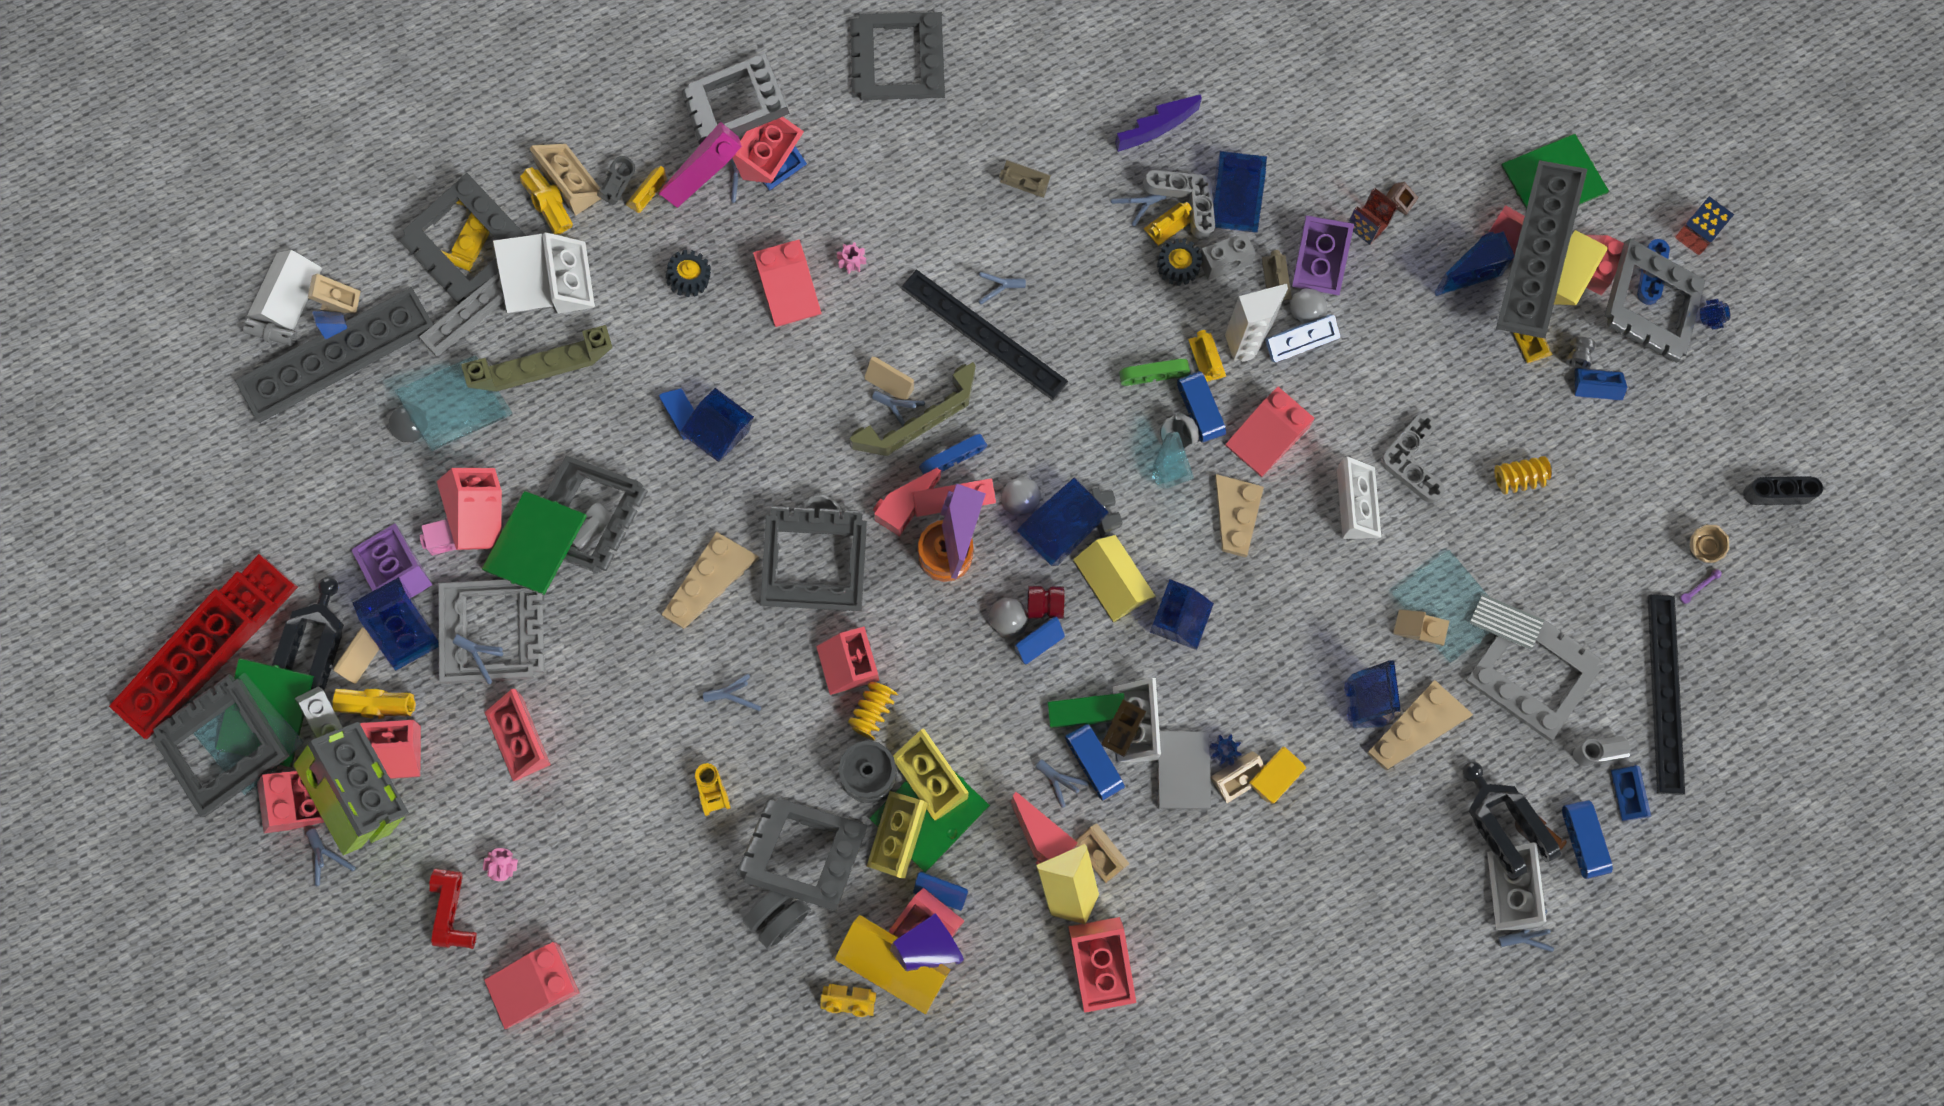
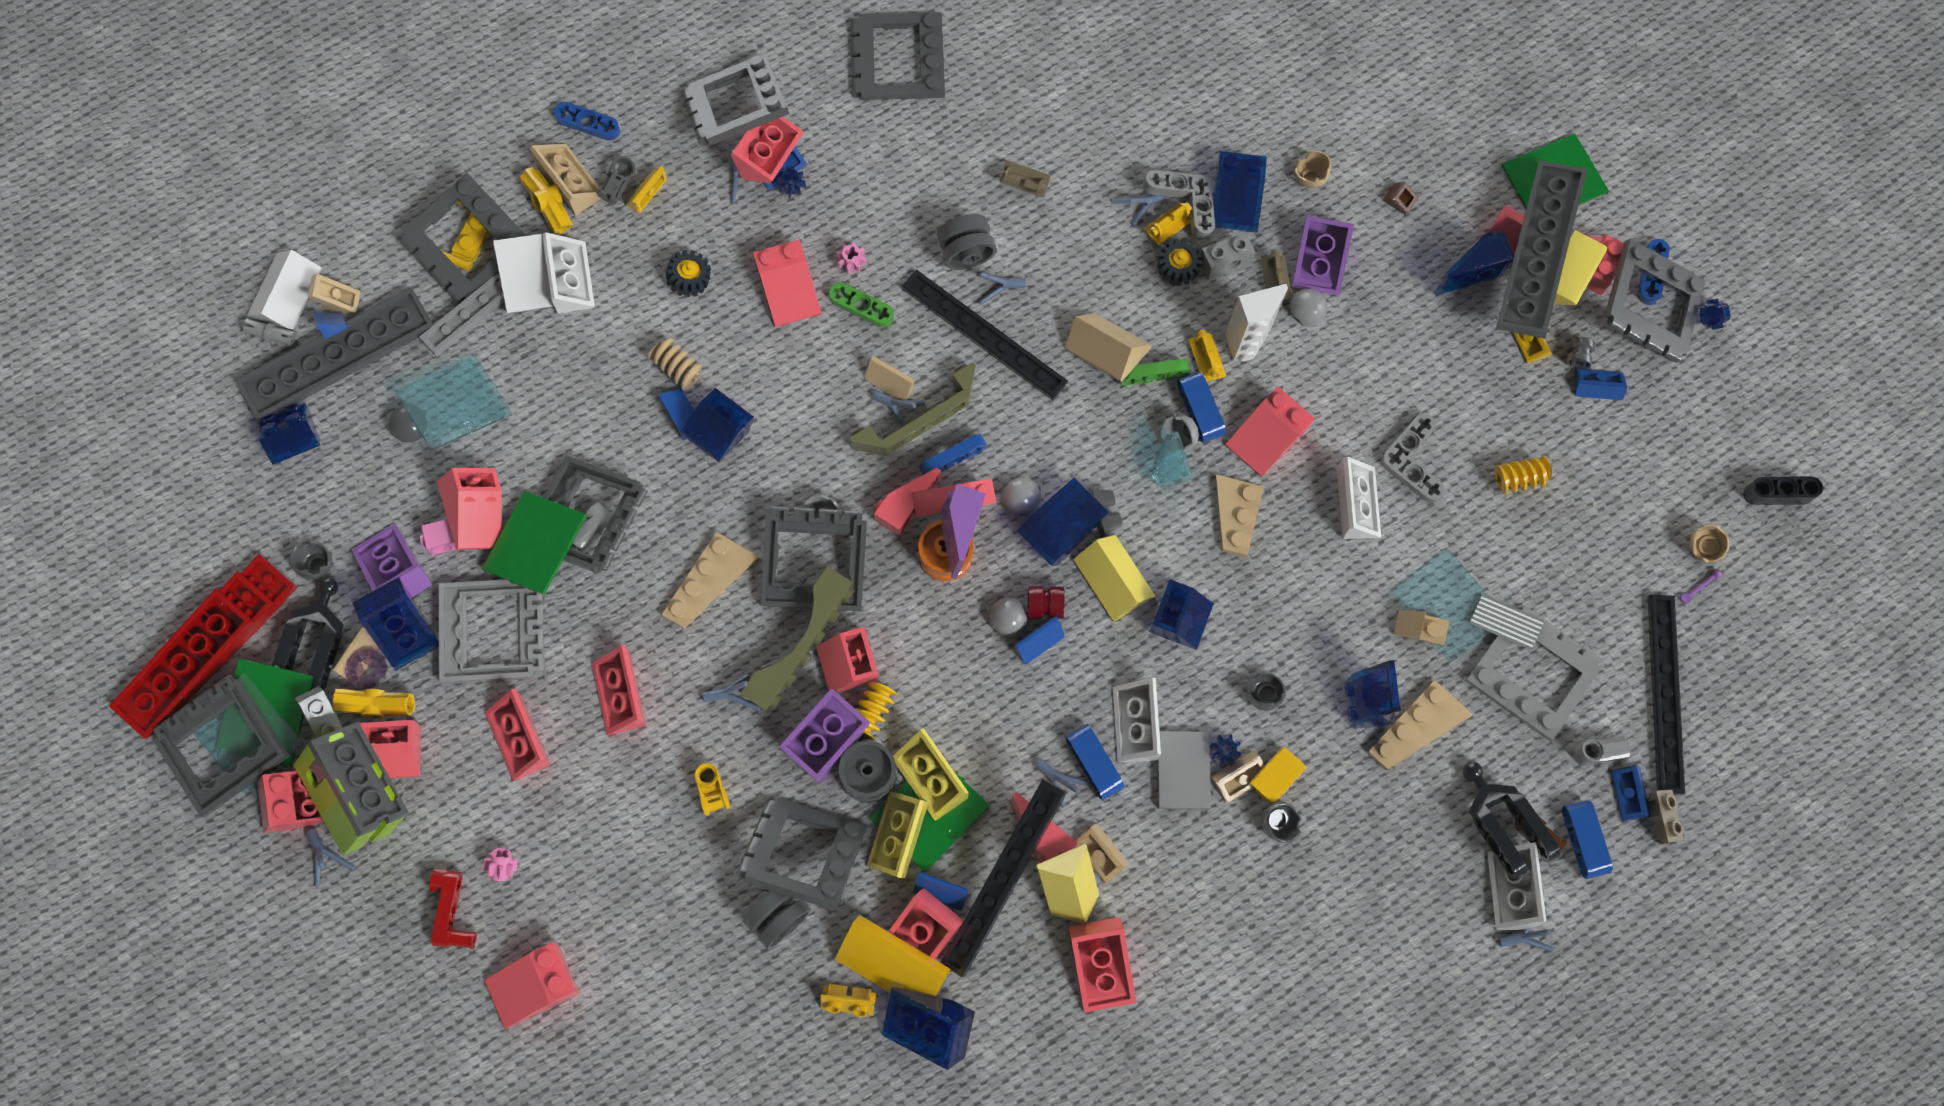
sand blue plant [453,634,503,684] -> none
olive slope [461,325,613,392] -> none
dark pink slope [659,122,742,208] -> none
dark purple slope [890,913,964,971] -> none
green tile [1048,693,1125,728] -> none
dark brown slope [1101,699,1147,757] -> none
dark purple slope [1115,94,1202,152] -> none
plate [1265,314,1340,362] -> none
clear red piece [1348,188,1398,245] -> none
piece [1675,196,1734,255] -> none
none -> clear blue slope [259,403,320,465]
none -> dark grey hair [289,542,333,580]
none -> clear purple gear [345,649,389,689]
none -> blue beam [554,102,620,141]
none -> coral slope [592,645,646,736]
none -> tan piece [648,338,702,391]
none -> olive arch [740,566,855,712]
none -> clear blue gear [776,166,806,198]
none -> medium lavender slope [779,688,870,784]
none -> bright green beam [829,283,894,328]
none -> clear blue slope [882,987,975,1070]
none -> dark grey wheel [937,214,997,270]
none -> black tile [941,779,1067,977]
none -> tan slope [1065,313,1152,382]
none -> dark grey hair [1247,673,1286,711]
none -> dark grey hair [1262,802,1301,843]
none -> tan hair [1295,151,1332,188]
none -> dark tan hinge [1647,790,1684,845]

